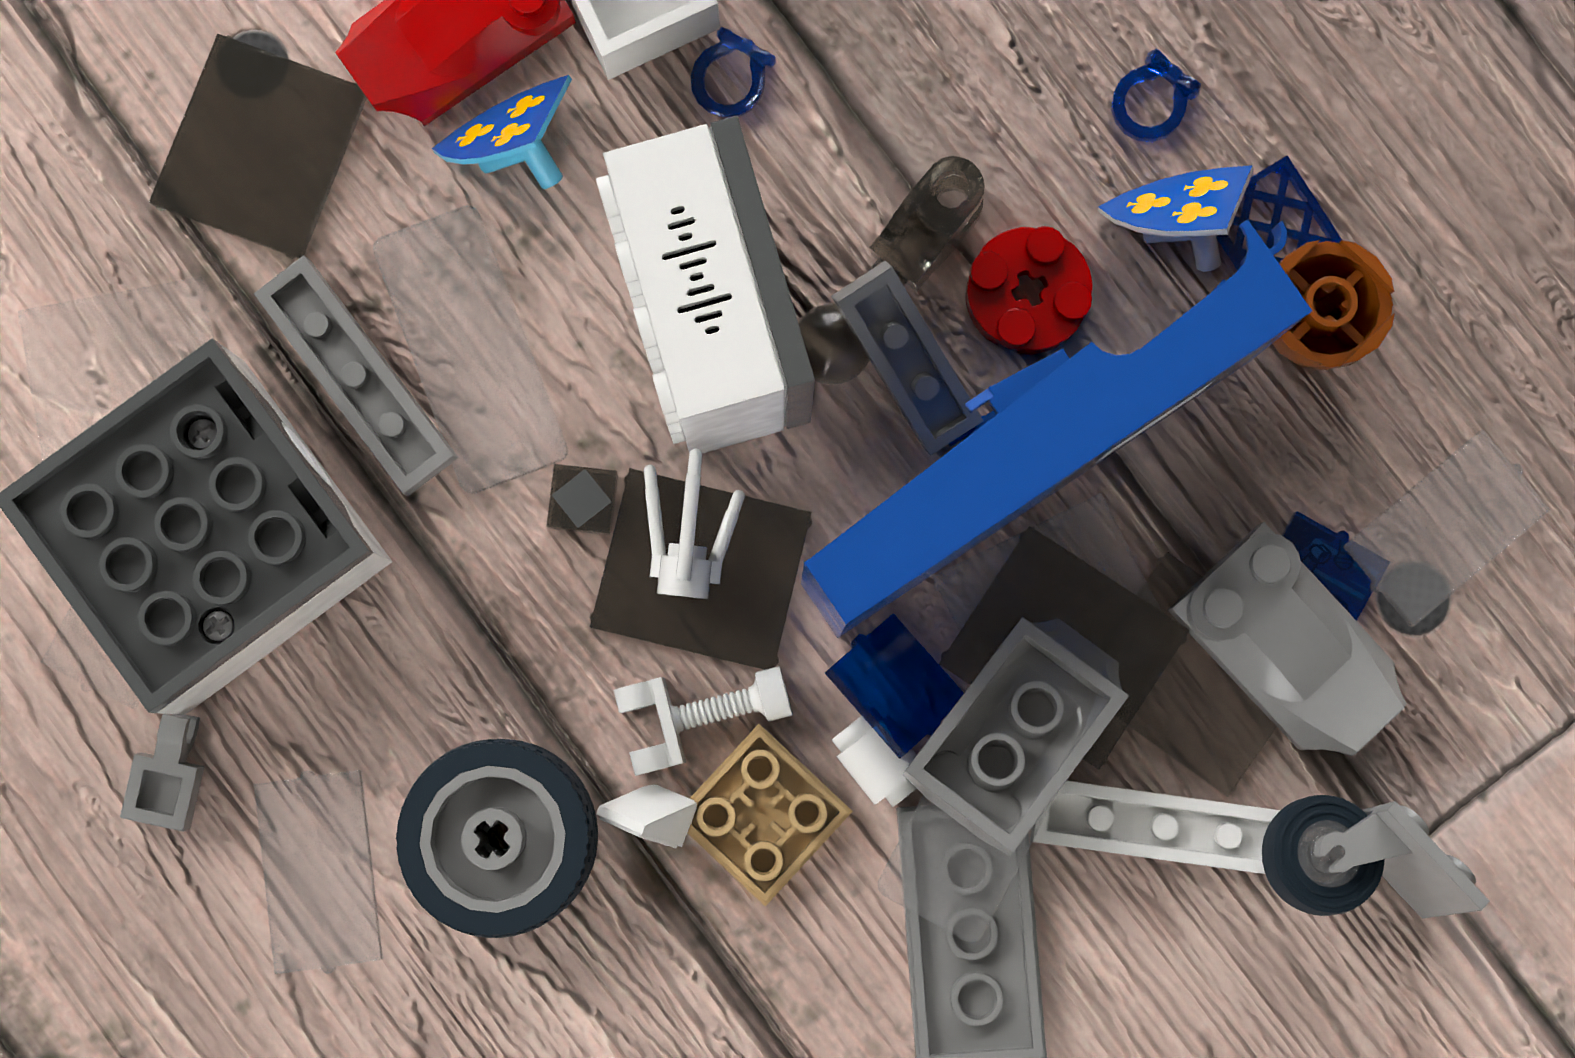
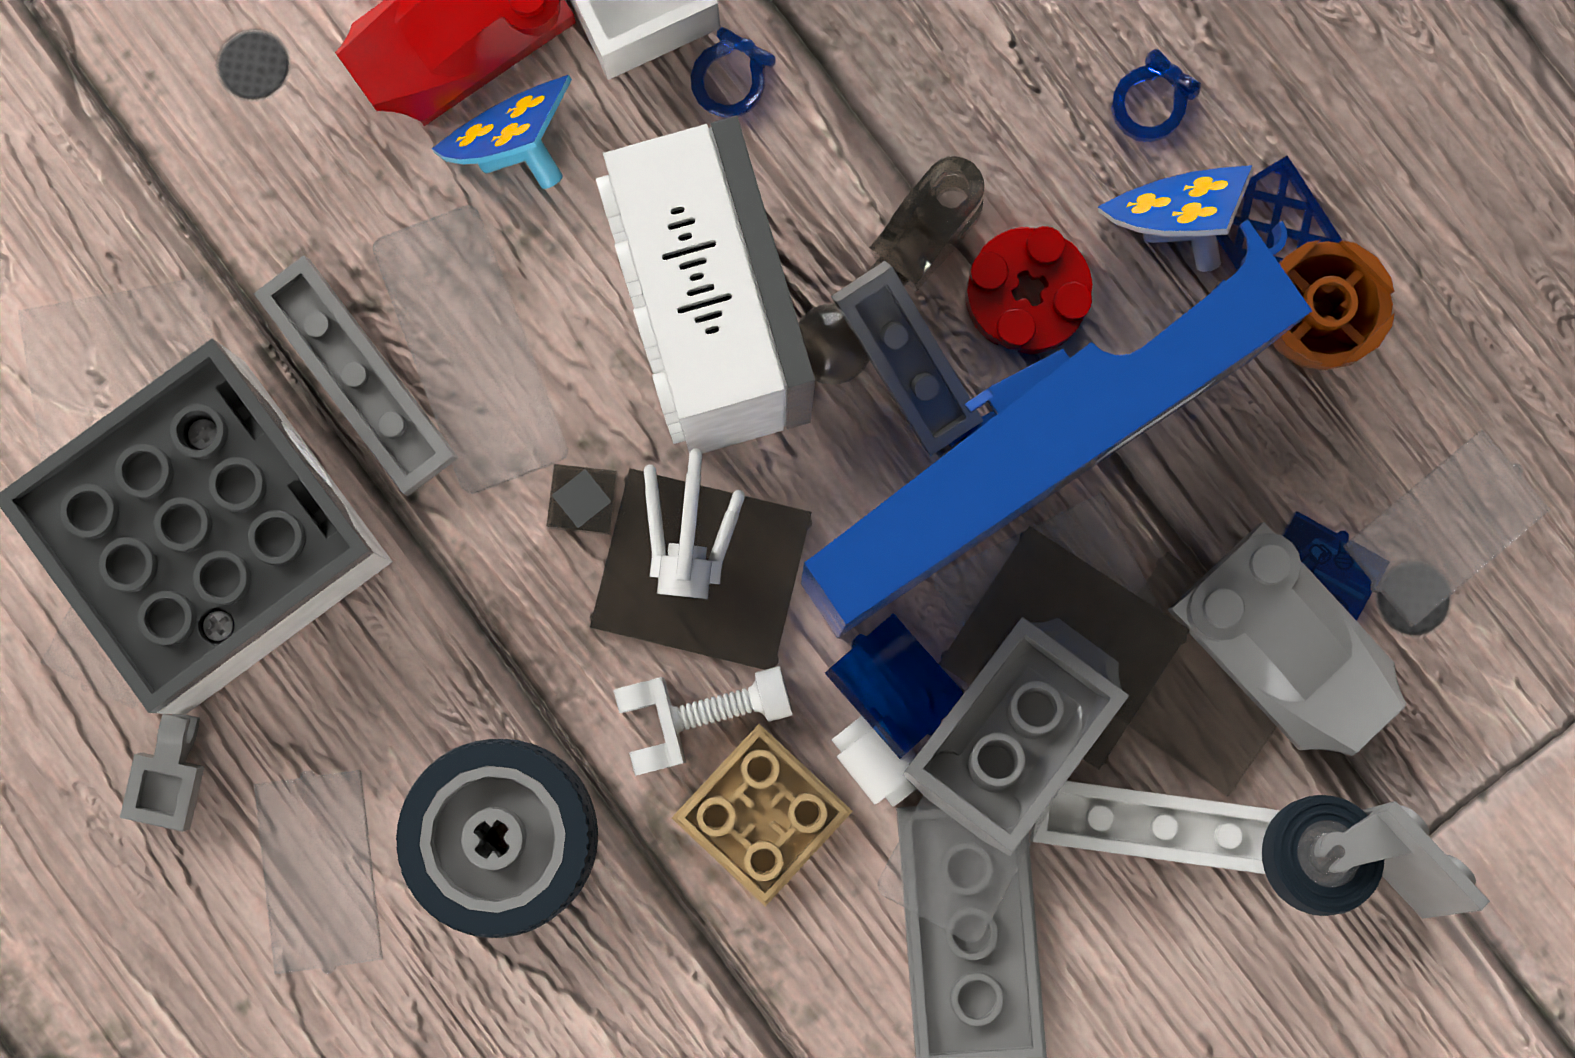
clear smoke piece [149,33,367,259] -> none
white slope [596,785,697,848] -> none

